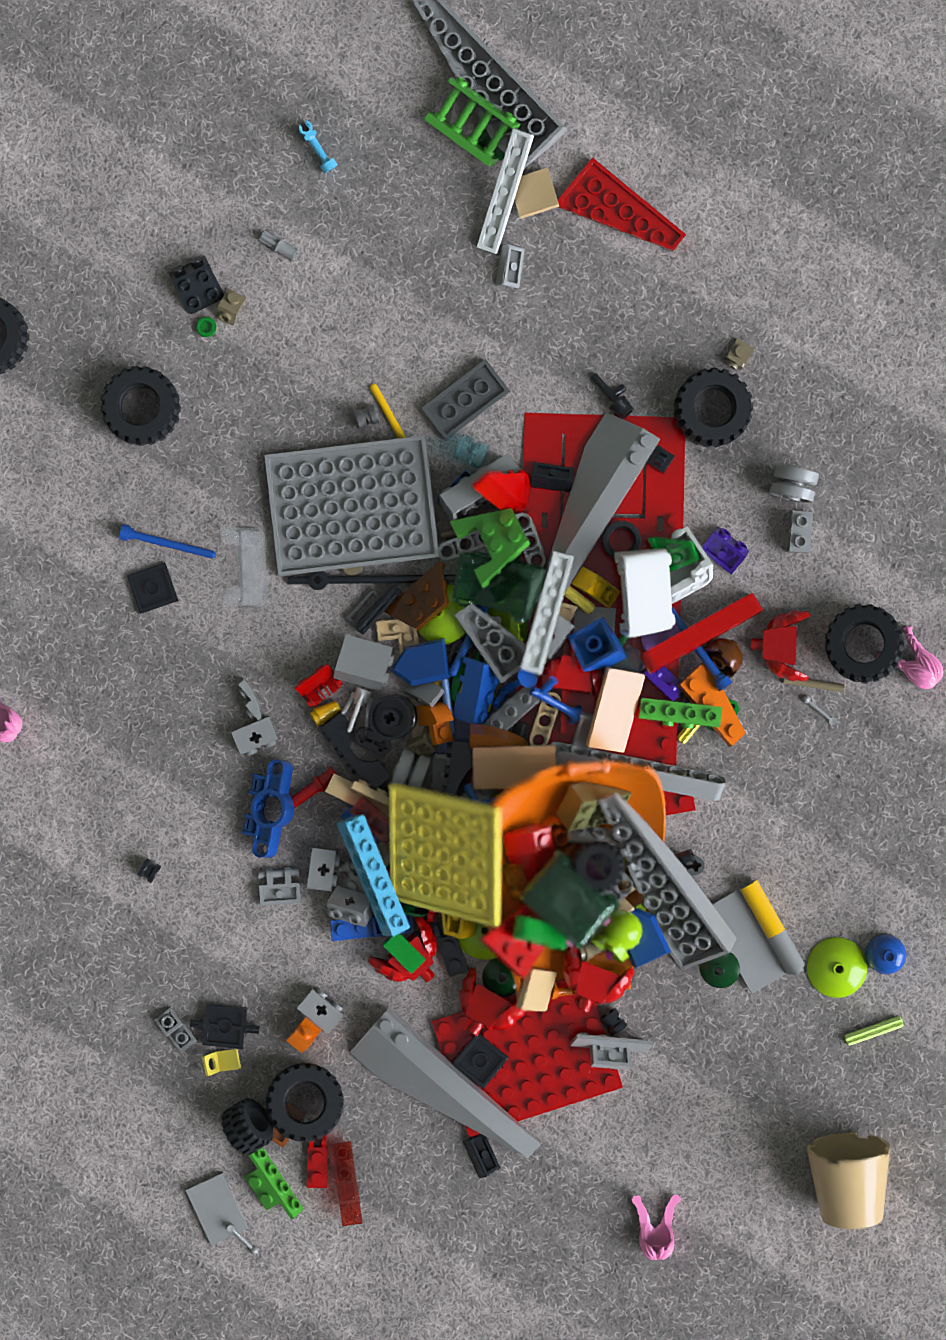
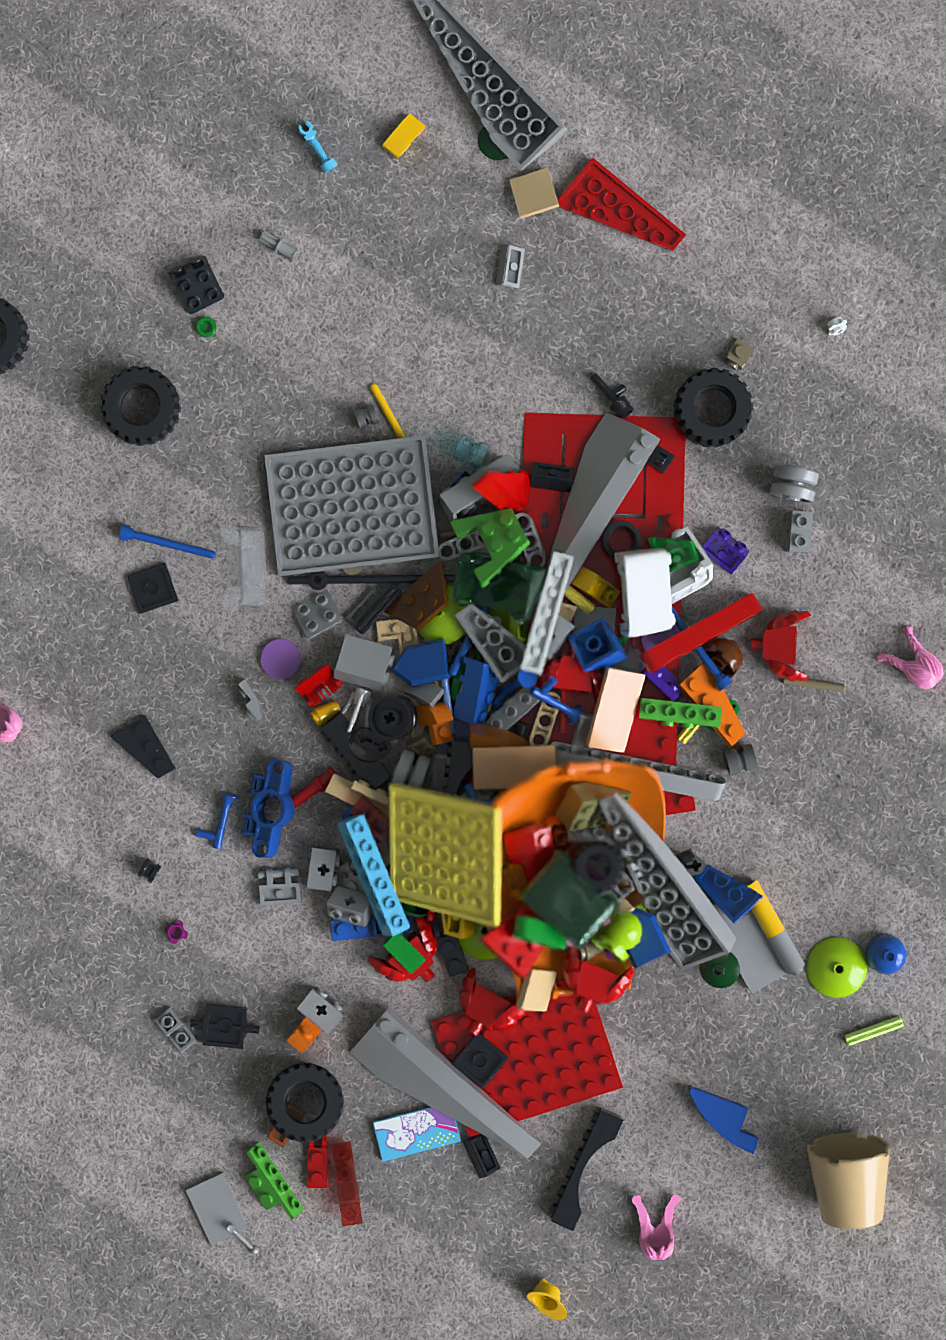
light yellow bracket [202,1049,241,1076] -> none
dark tan bracket [216,289,246,326] -> none
black tyre [221,1098,274,1155] -> none
light grey brick [231,717,279,756] -> none
dark grey plate [421,359,510,441] -> none
bright green fence [424,77,520,166] -> none
white plate [477,129,534,254] -> none
dark green dish [482,957,516,997] -> none
light grey bracket [570,1033,654,1070] -> none
black wheel [599,1008,627,1036] -> none
light grey hinge [802,695,837,725] -> none
black tyre [825,604,904,683] -> none
none -> black wing [111,716,176,778]
none -> magenta plate [165,920,188,944]
none -> blue piece [196,791,239,849]
none -> medium lavender tile [261,639,301,679]
none -> light grey hinge [291,588,343,640]
none -> tile [373,1107,461,1161]
none -> yellow slope [382,113,425,159]
none -> yellow piece [527,1279,567,1320]
none -> black arch [549,1107,624,1231]
none -> blue slope [688,1085,759,1154]
none -> blue wing [694,865,765,924]
none -> dark grey wheel [723,743,758,776]
none -> white plate [827,317,847,335]

